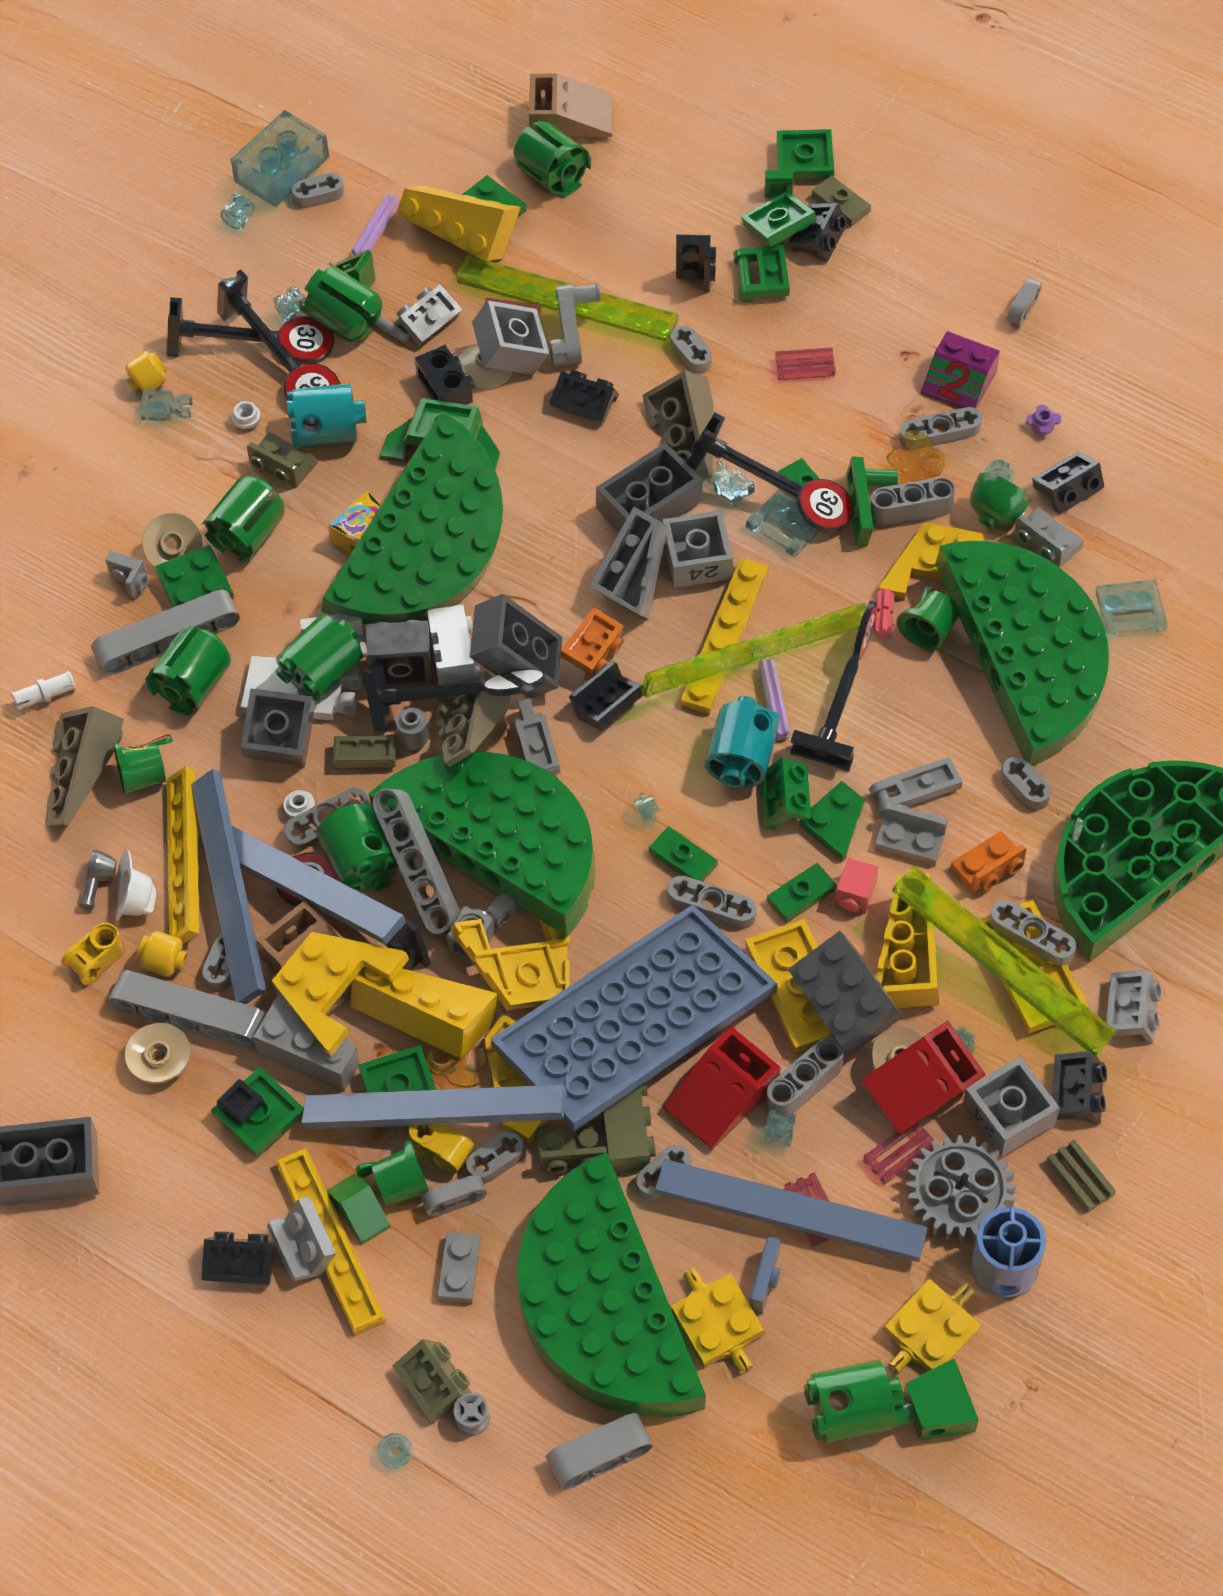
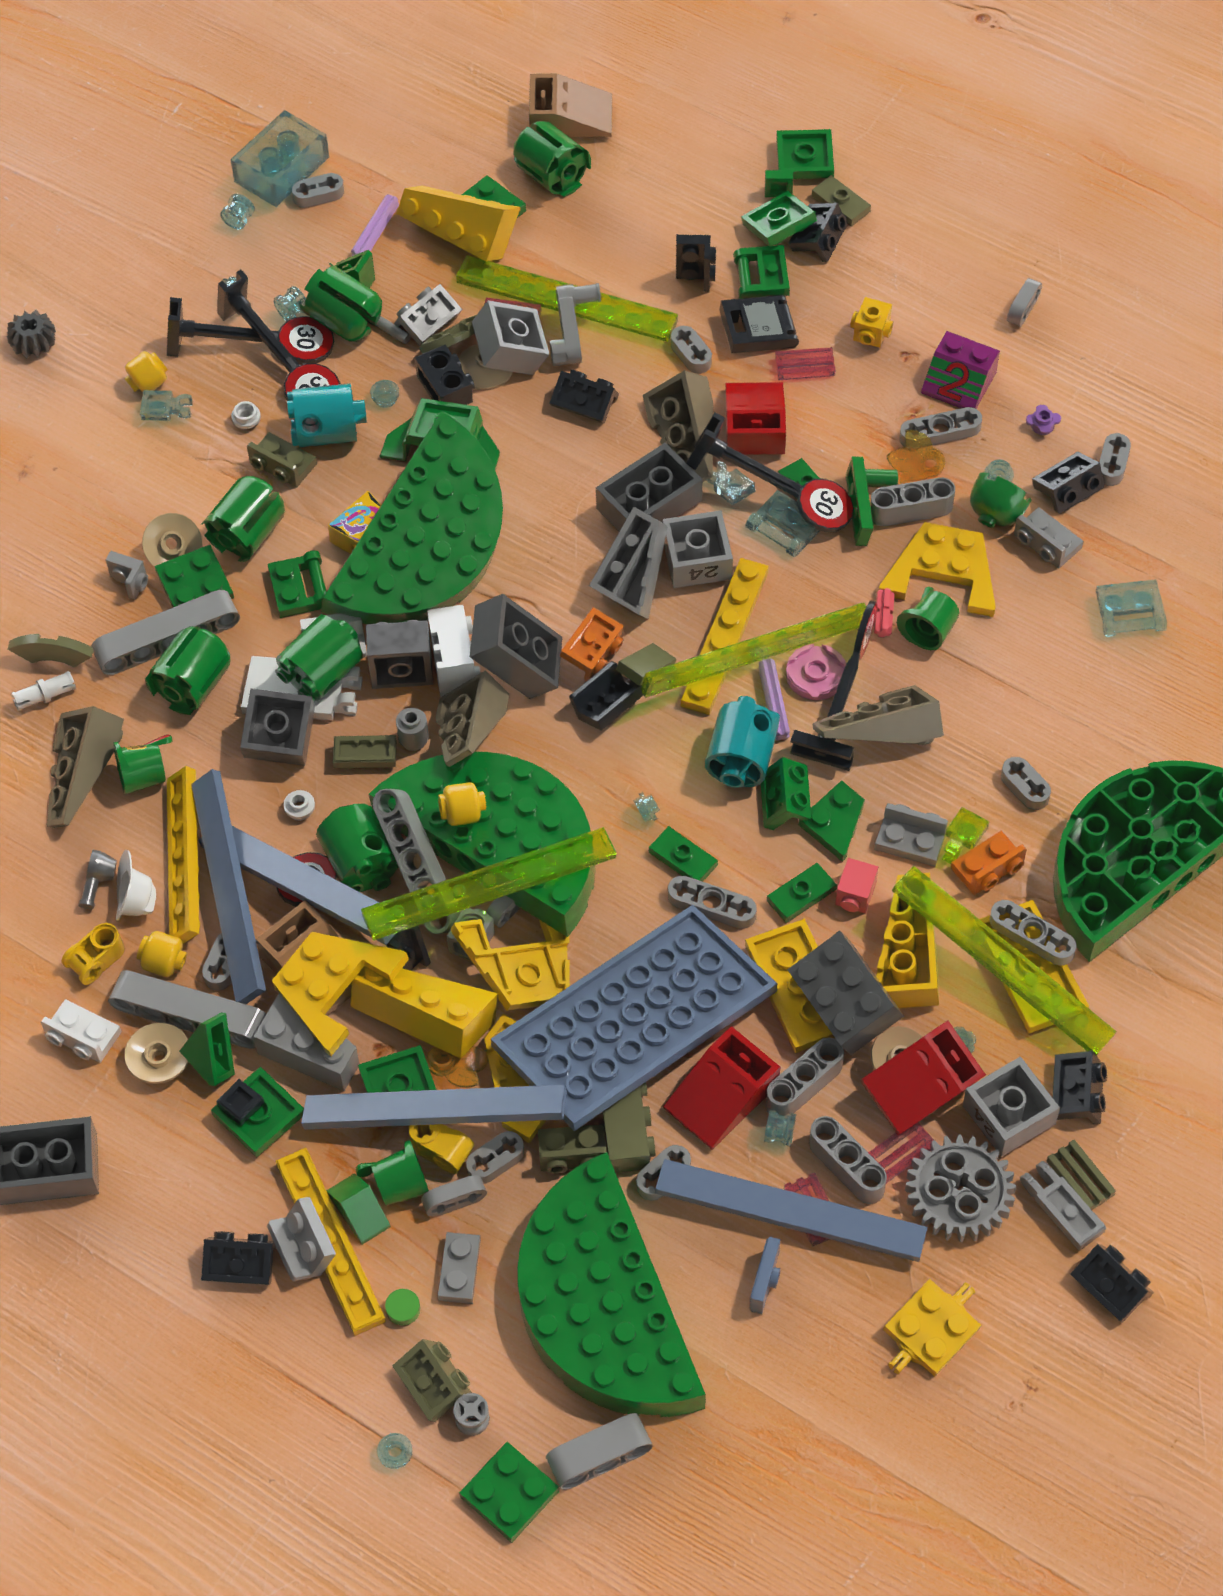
light grey beam [283,788,369,845] -> none
black piece [362,663,545,732] -> none
light grey hinge [515,698,560,775] -> none
yellow plate [671,1268,765,1374] -> none
green cylinder [804,1359,904,1443] -> none
light grey plate [869,757,963,817] -> none
green torso [895,1359,979,1440] -> none
green brick [935,541,1109,766] -> none
medium blue cylinder [971,1207,1047,1297] -> none
light grey bracket [1106,970,1162,1042] -> none
none -> dark grey gear [7,310,56,359]
none -> olive tile [7,634,94,667]
none -> white bracket [41,999,122,1063]
none -> green slope [179,1012,235,1086]
none -> green plate [268,550,327,618]
none -> clear neon green tile [361,827,616,941]
none -> clear light blue plate [370,380,399,407]
none -> bright green tile [385,1289,420,1326]
none -> olive tile [420,315,477,354]
none -> yellow head [438,782,486,826]
none -> green plate [459,1441,560,1543]
none -> olive tile [616,643,677,685]
none -> black container [719,295,799,353]
none -> red slope [725,382,786,455]
none -> bright pink tile [786,644,846,700]
none -> light grey beam [809,1116,887,1204]
none -> dark tan wedge [812,685,944,745]
none -> yellow brick [850,297,894,348]
none -> clear neon green plate [942,807,990,864]
none -> light grey hinge [1020,1161,1106,1251]
none -> black bracket [1070,1244,1154,1322]
none -> light grey beam [1100,433,1131,486]

